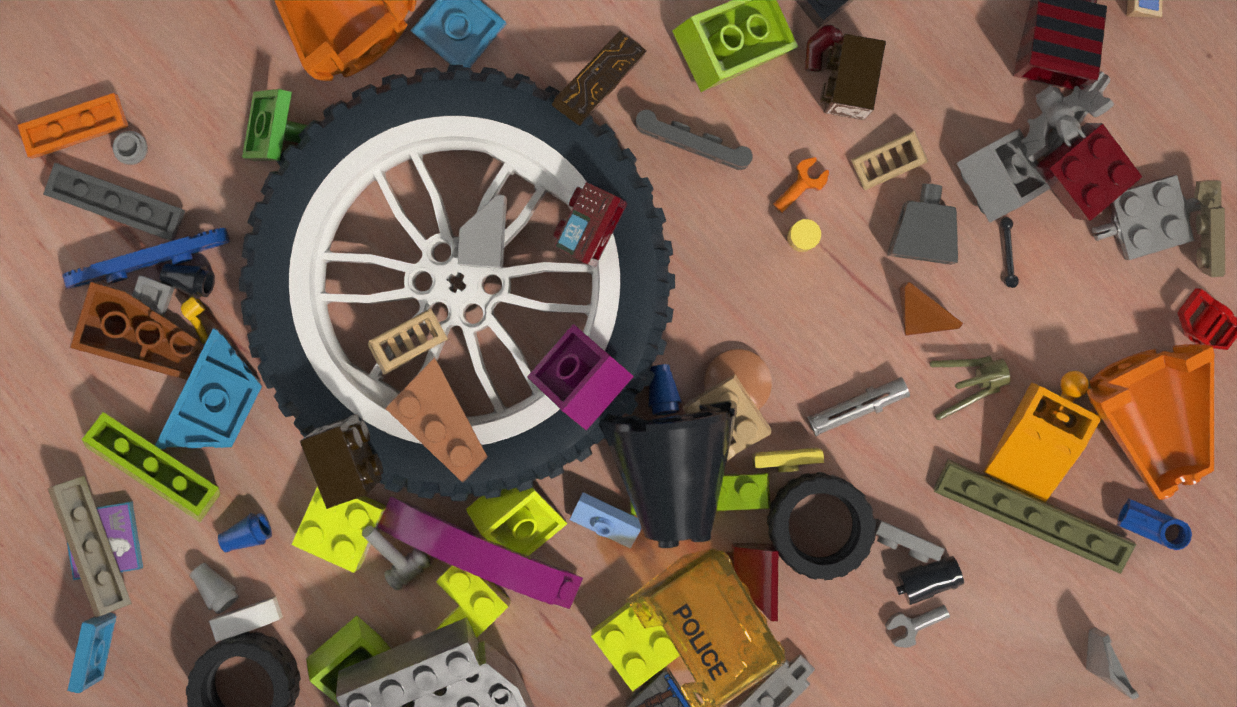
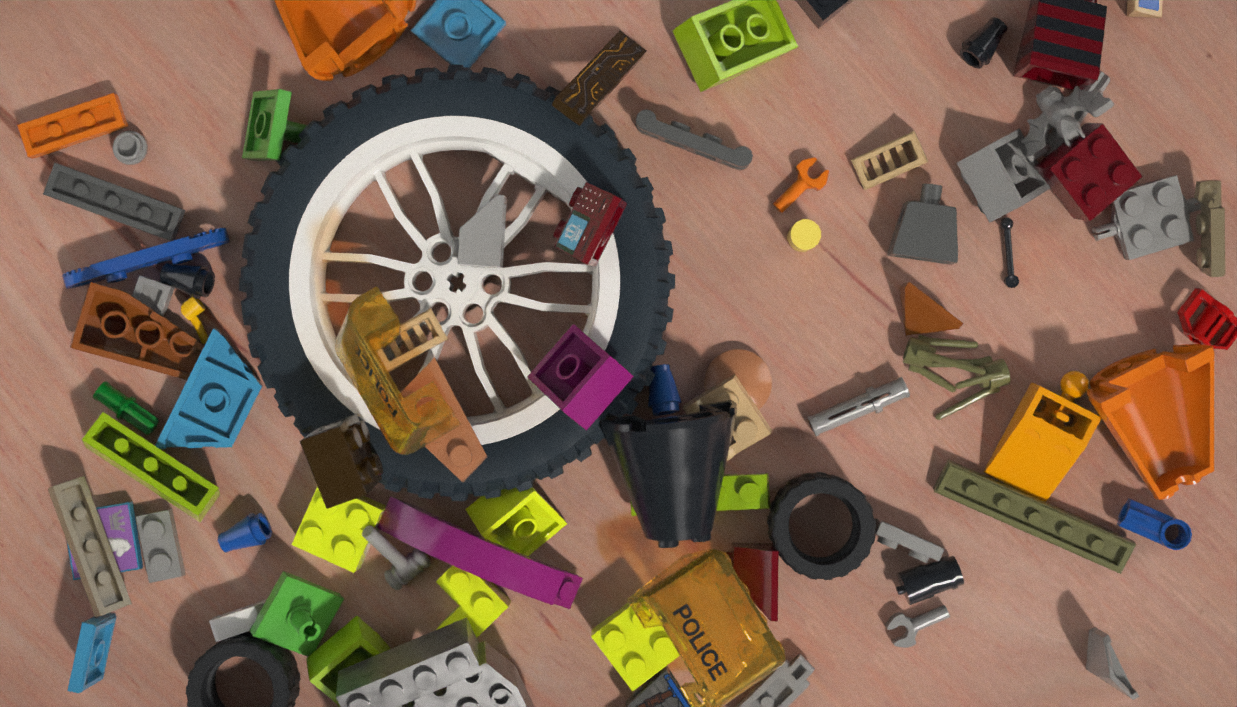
light grey cone [189,563,239,614] -> none
light blue plate [570,492,642,549] -> none
light yellow plate [752,448,824,472] -> none
dark red arm [805,25,843,72] -> none
dark brown brick [820,34,886,120] -> none
none -> green axle [93,381,159,435]
none -> light grey plate [136,509,186,583]
none -> bright green tile [249,571,344,657]
none -> clear yellow windscreen [335,286,461,455]
none -> olive plant [902,334,986,392]
none -> black cone [960,17,1008,69]

